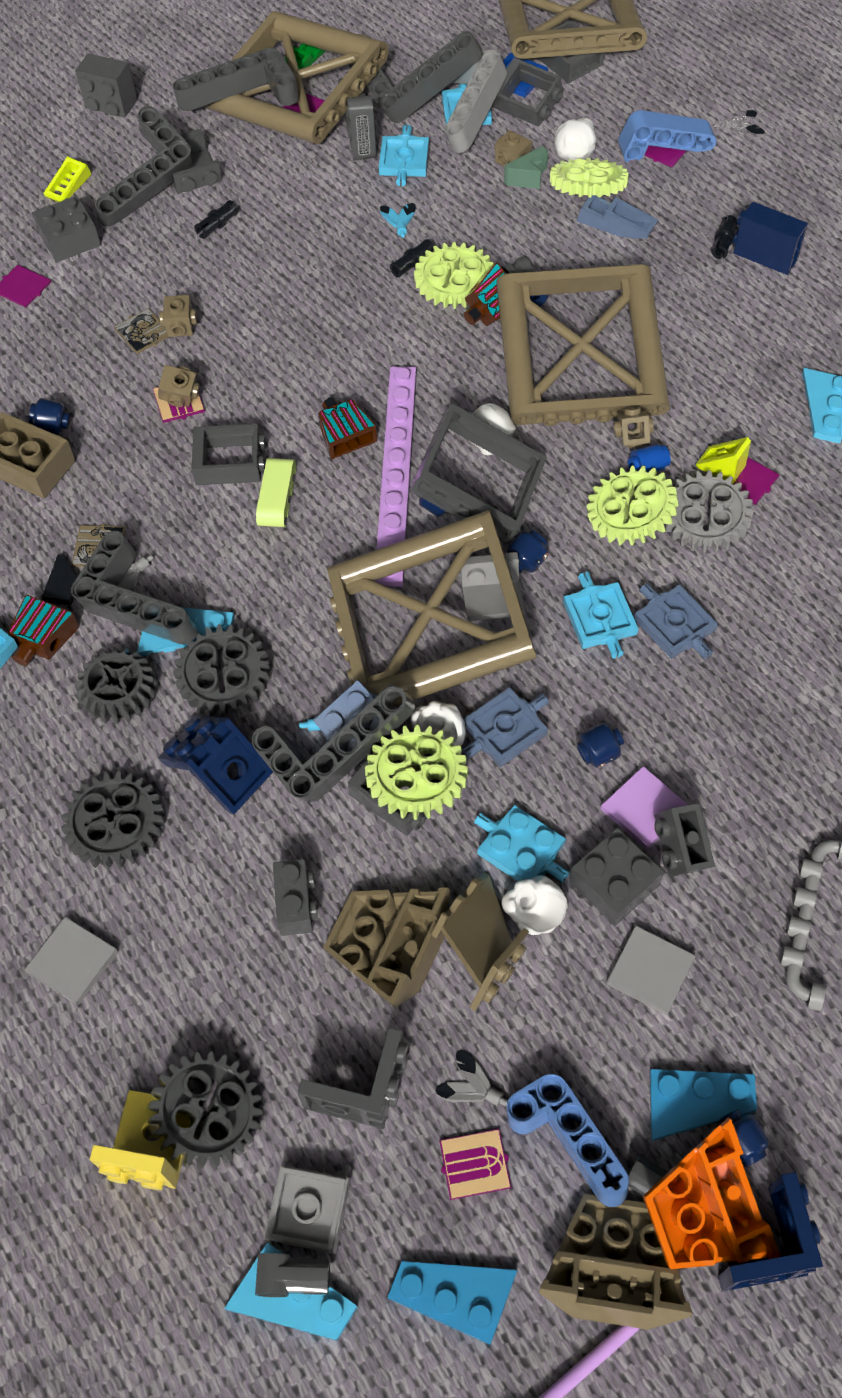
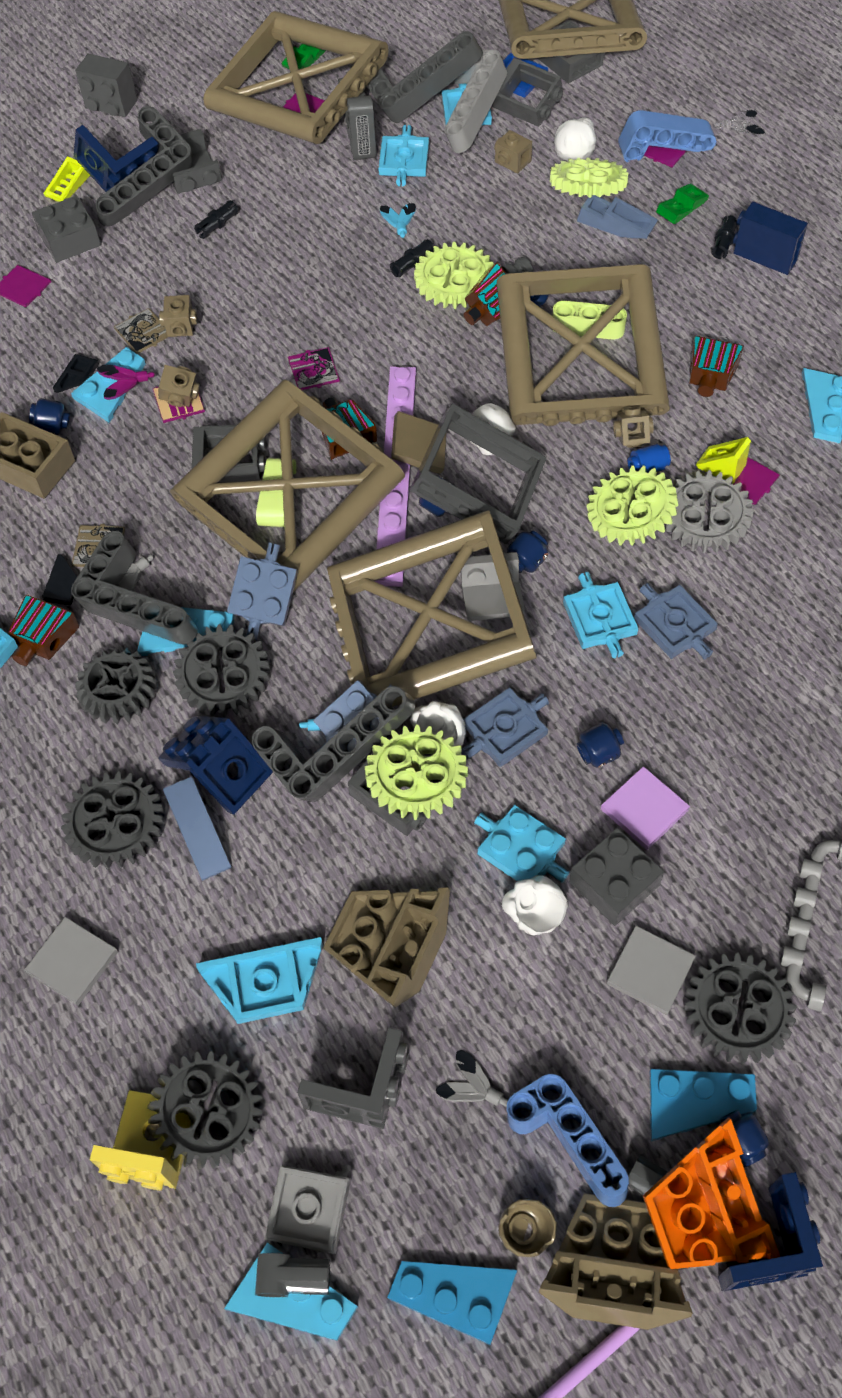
dark grey beam [173,48,299,111] -> none
dark grey brick [273,859,318,936] -> none
dark tan piece [431,872,529,1011] -> none
piece [439,1129,511,1200] -> none
sand green slope [504,146,548,189] -> none
dark grey brick [654,803,715,877] -> none
none -> black tile [53,354,99,393]
none -> medium azure wing [71,347,145,423]
none -> dark blue bracket [73,125,159,192]
none -> magenta piece [97,364,155,400]
none -> sand blue slope [163,776,231,881]
none -> dark tan piece [170,379,405,592]
none -> medium azure wing [196,937,323,1024]
none -> sand blue plate [227,543,298,641]
none -> piece [288,347,340,390]
none -> dark tan tile [391,411,446,473]
none -> dark tan hair [498,1198,557,1257]
none -> yellowish green beam [552,301,627,339]
none -> green slope [656,184,709,224]
none -> dark grey gear [684,953,797,1065]
none -> reddish brown torso [689,336,744,397]

